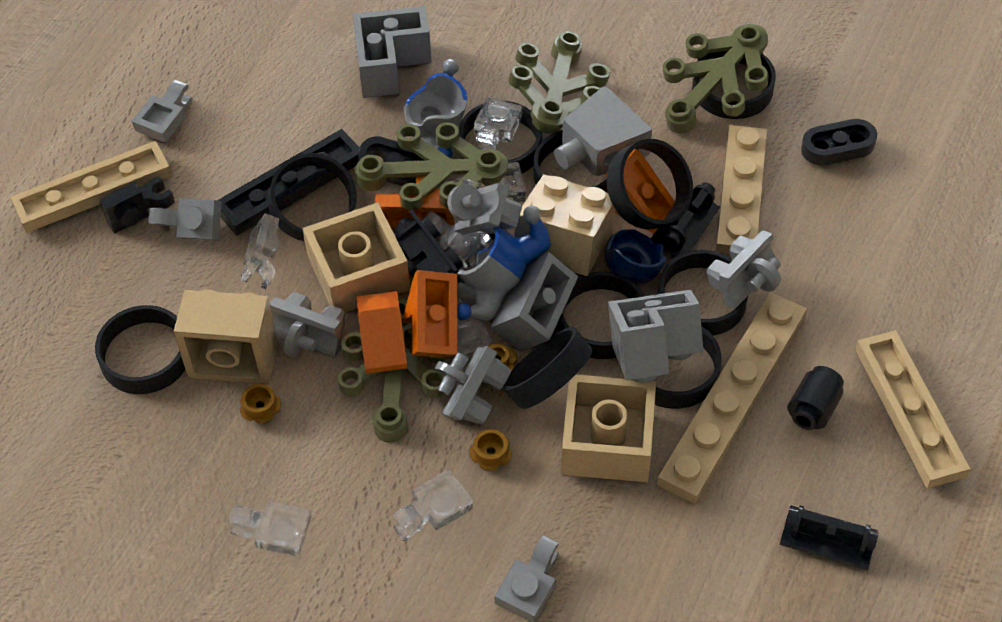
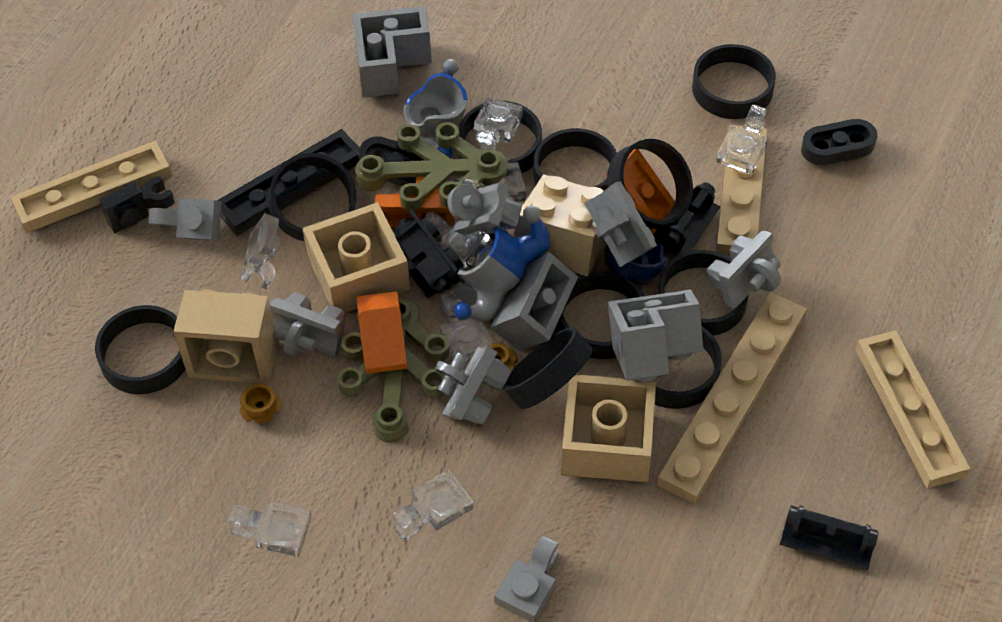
light grey plate [131,80,193,143] -> none
orange slope [403,270,457,359] -> none
pearl gold plate [470,429,512,471] -> none
olive plant [509,31,611,134] -> none
light grey torso [554,86,652,176] -> none
olive plant [662,24,768,133] -> none
black brick [787,366,844,430] -> none
none -> light grey hips [584,181,657,267]
none -> clear plate [716,104,768,175]

